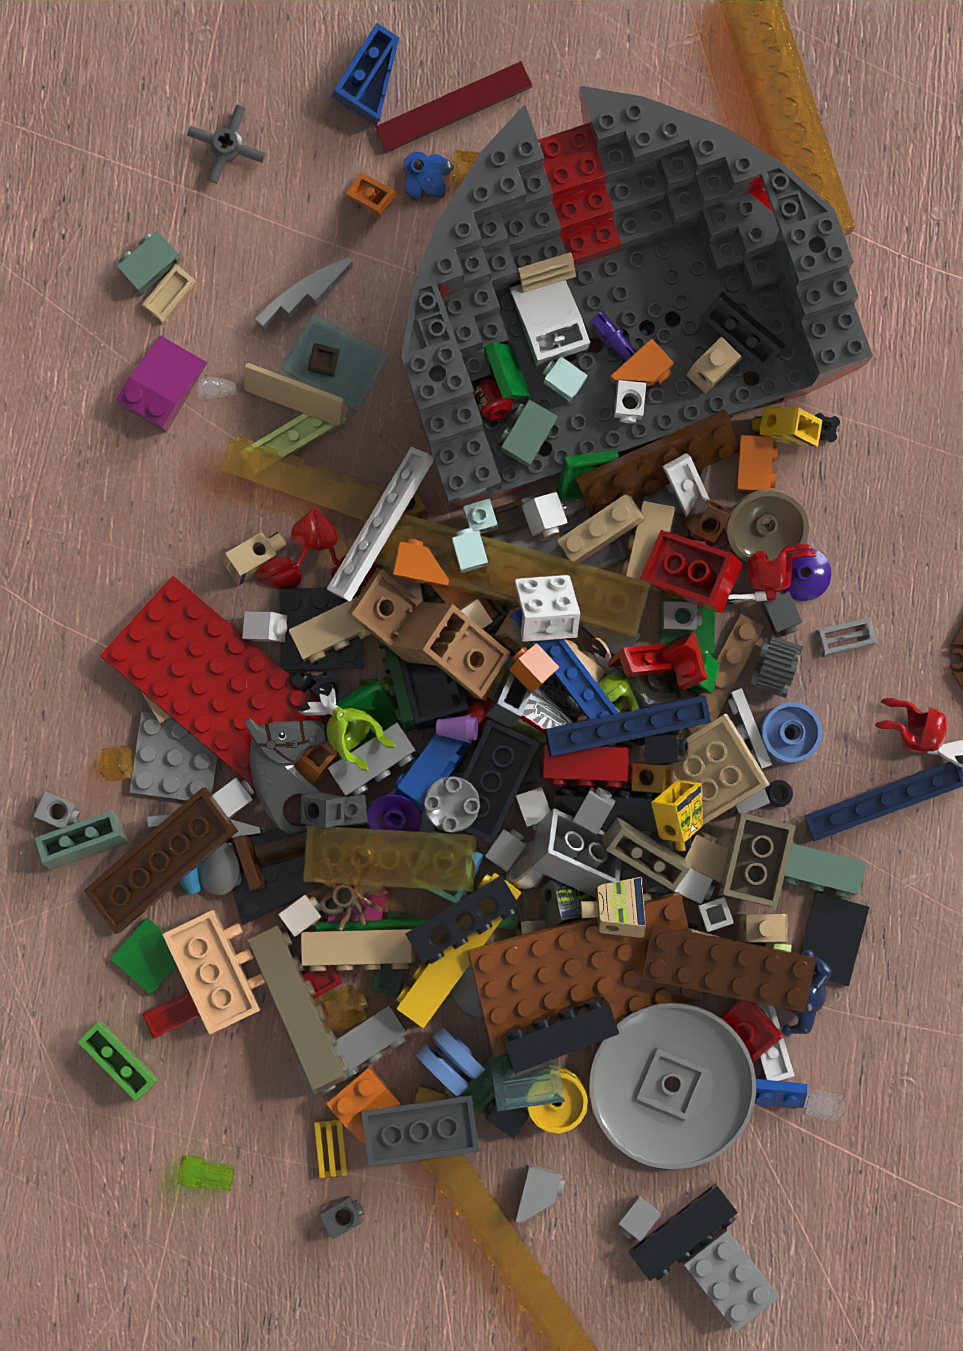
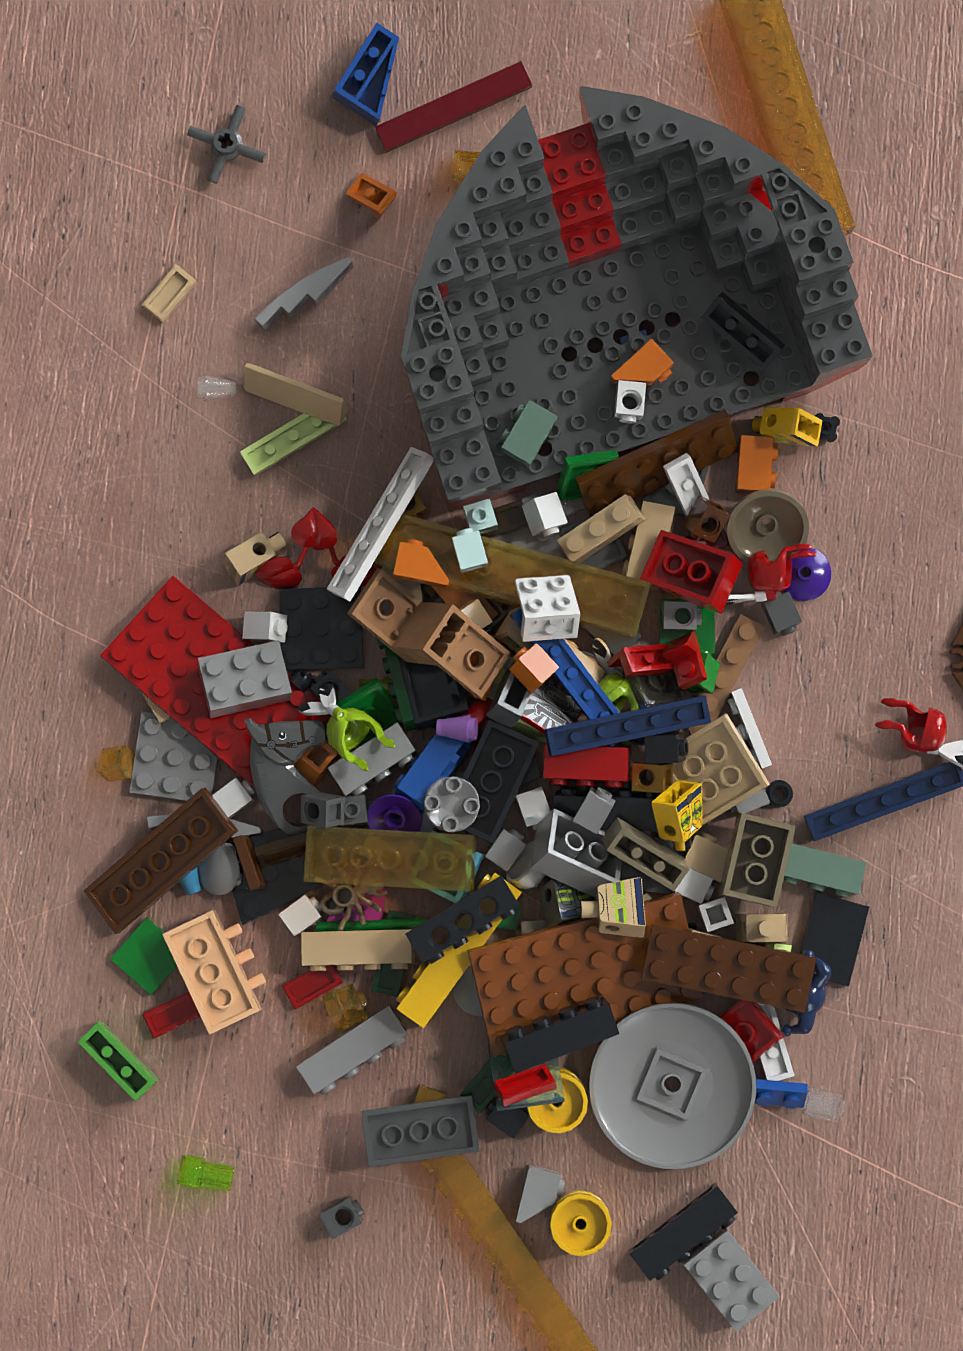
light grey brick [34,791,80,828] -> none
sand green brick [35,810,128,871] -> none
magenta slope [116,336,207,432] -> none
sand green brick [117,231,182,295] -> none
clear yellow brick [220,436,383,521] -> none
dark tan brick [248,925,349,1093] -> none
clear light blue piece [282,313,389,411] -> none
tan brick [289,597,372,663] -> none
dark brown tile [307,343,340,377] -> none
yellow tile [314,1119,348,1178] -> none
orange slope [326,1066,403,1144] -> none
blue plate [404,152,453,200] -> none
medium blue wheel [415,1027,486,1097] -> none
red head [474,377,513,420] -> none
green tile [484,343,531,400] -> none
white slope [509,280,590,366] -> none
tan tile [518,252,576,293] -> none
light aqua brick [543,357,588,402] -> none
dark purple pin [589,310,637,363] -> none
light grey brick [617,1195,661,1241] -> none
tan torso [686,337,743,394] -> none
dark grey brick [750,636,803,698] -> none
medium blue wheel [759,702,822,764] -> none
light grey tile [817,617,877,657] -> none
none -> light grey brick [198,640,292,718]
none -> red tile [493,1064,557,1107]
none -> yellow wheel [550,1190,612,1256]

